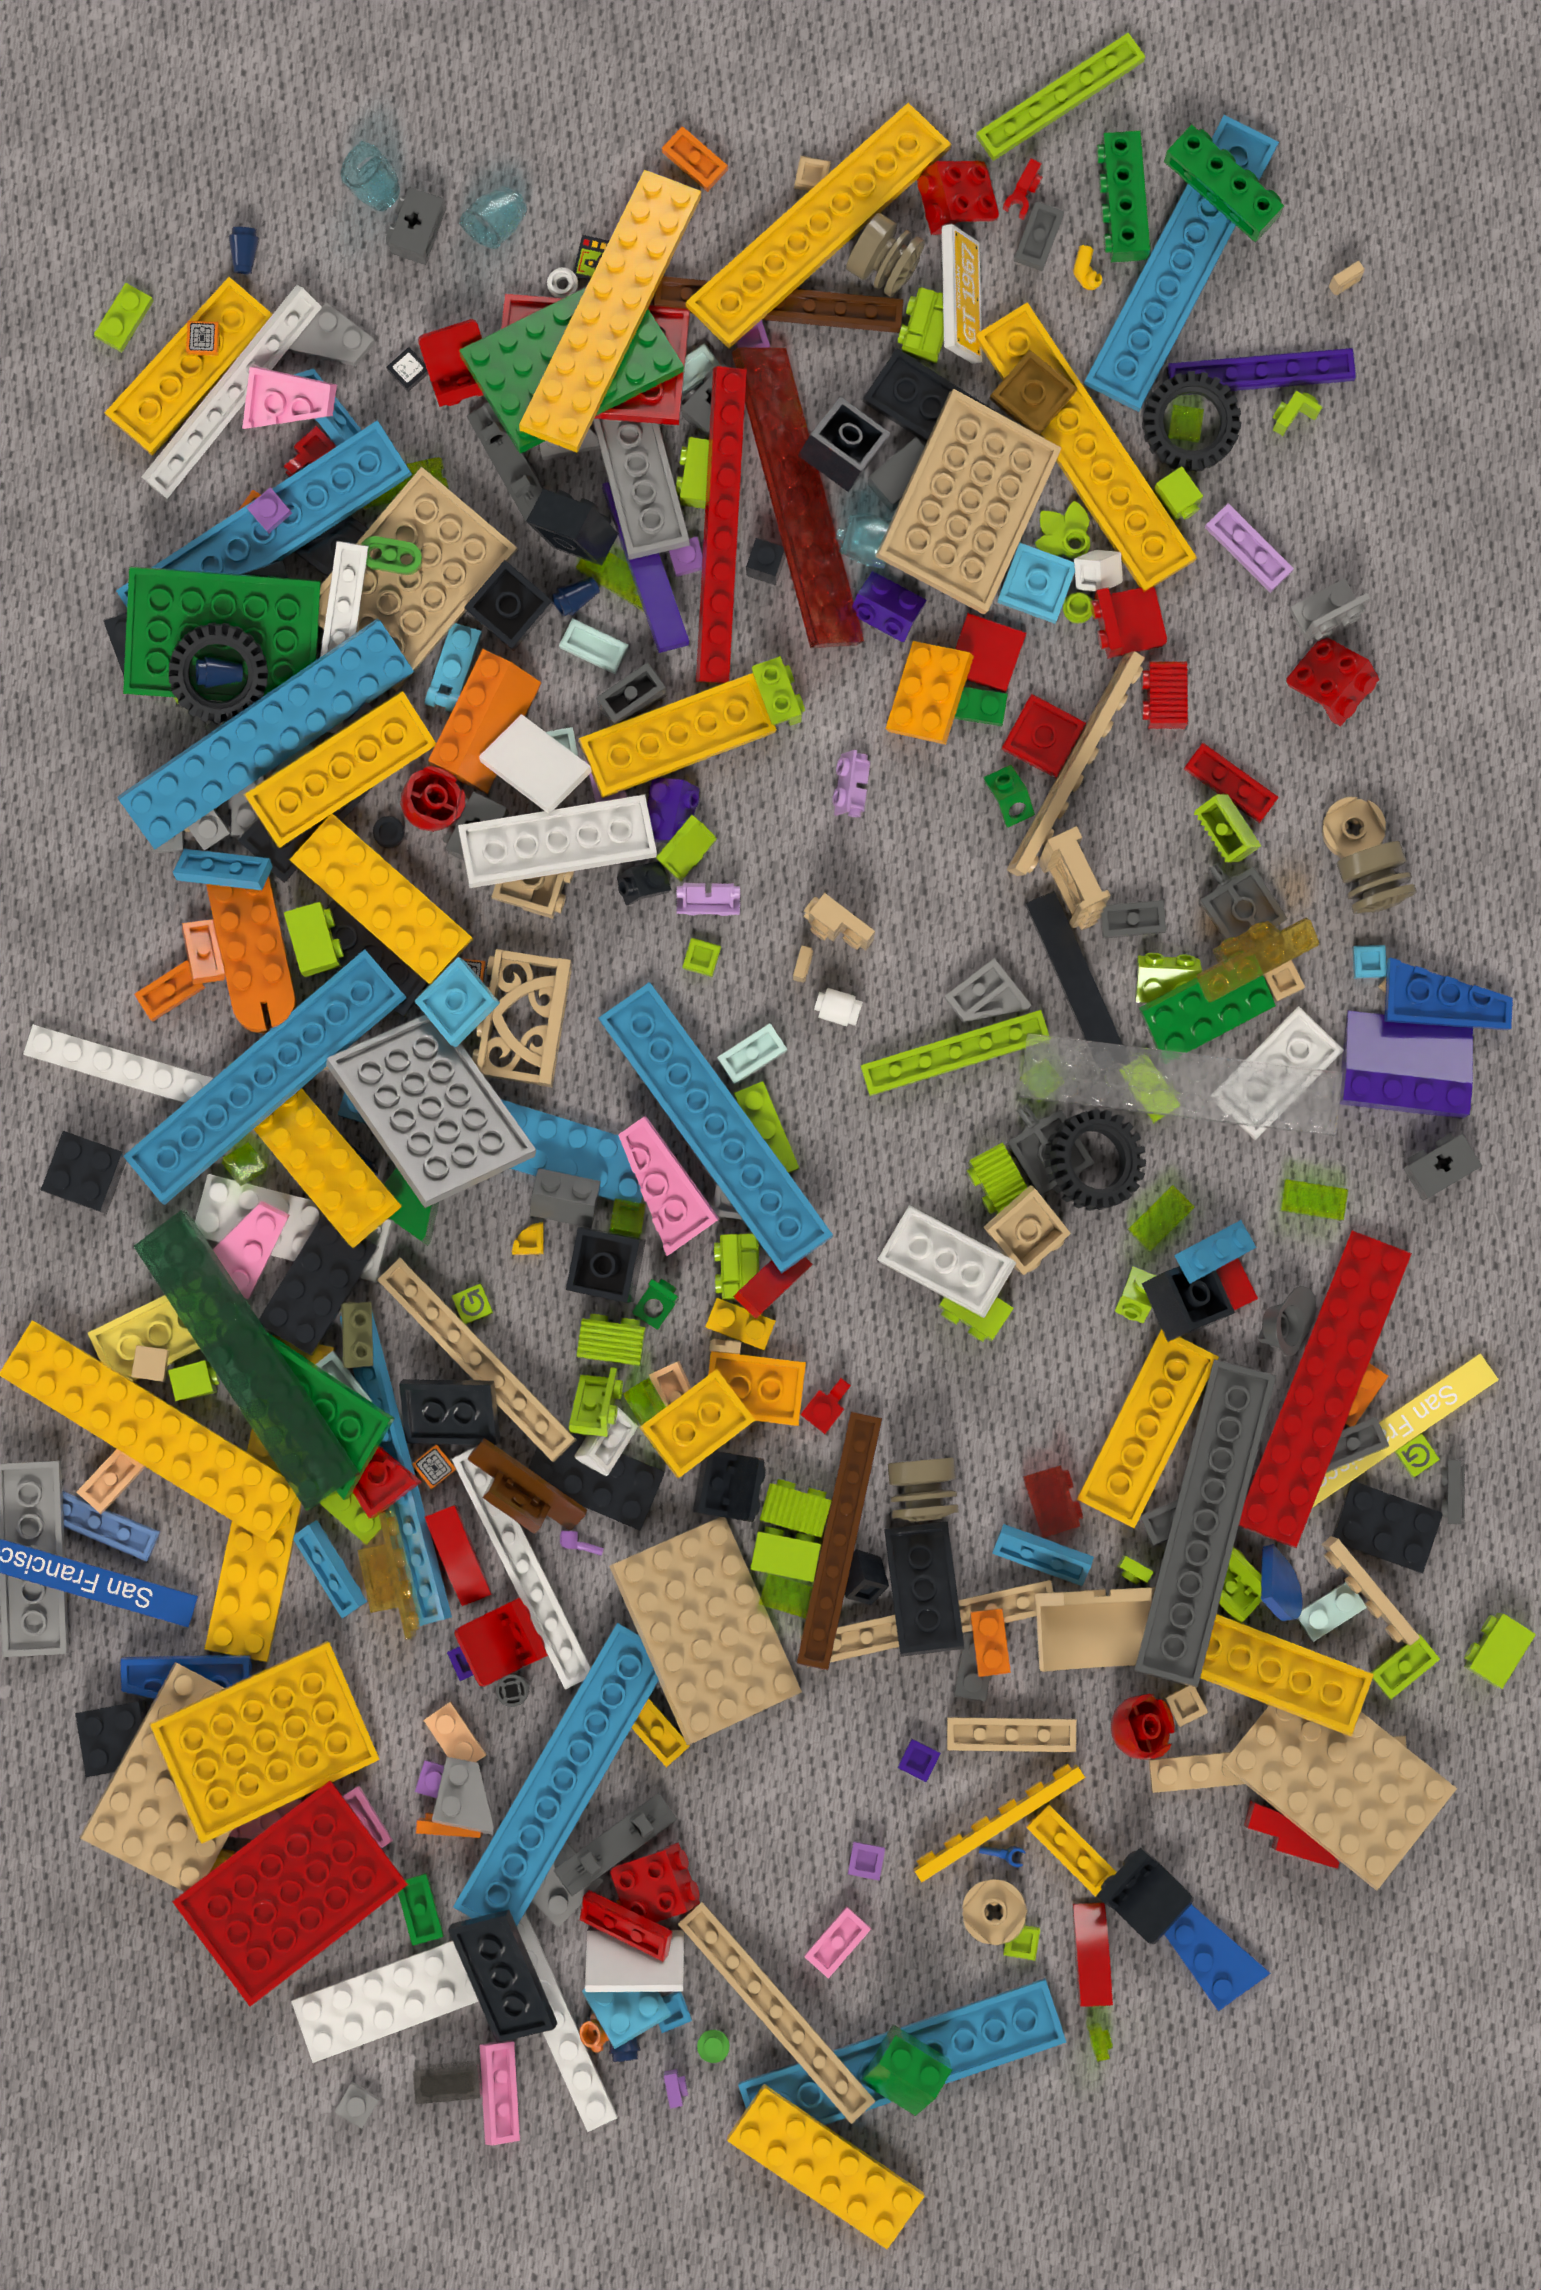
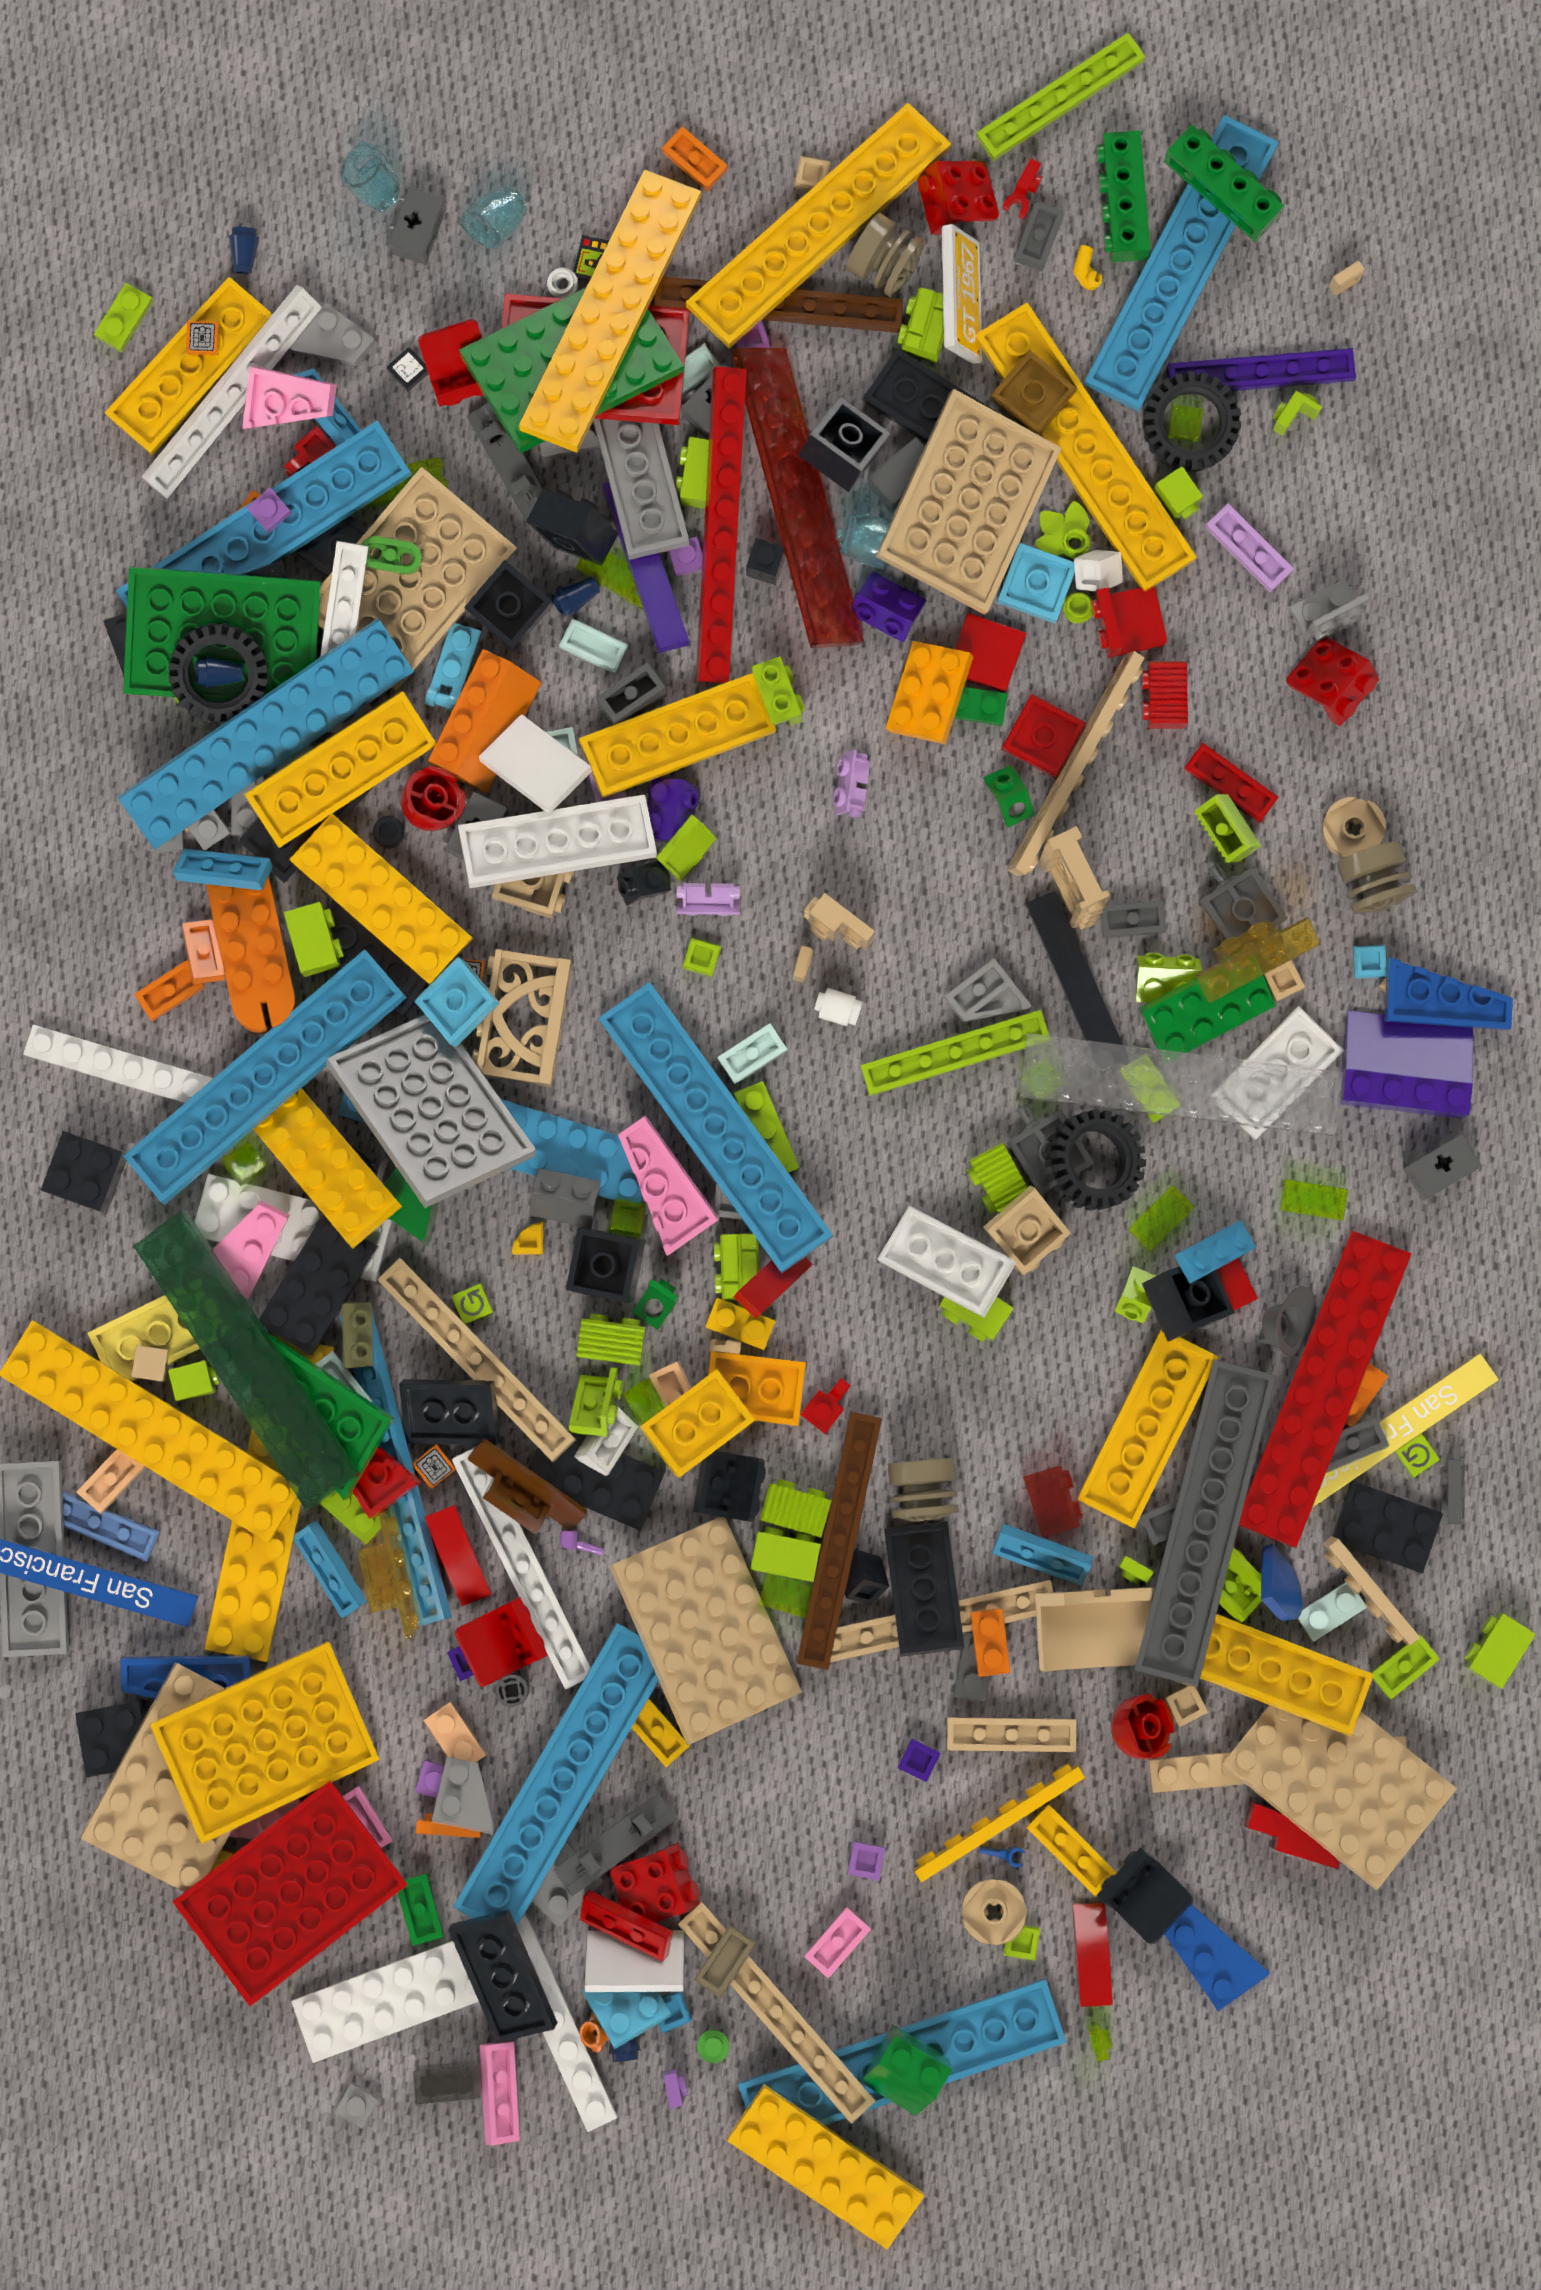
none -> dark tan tile [694,1925,757,1998]

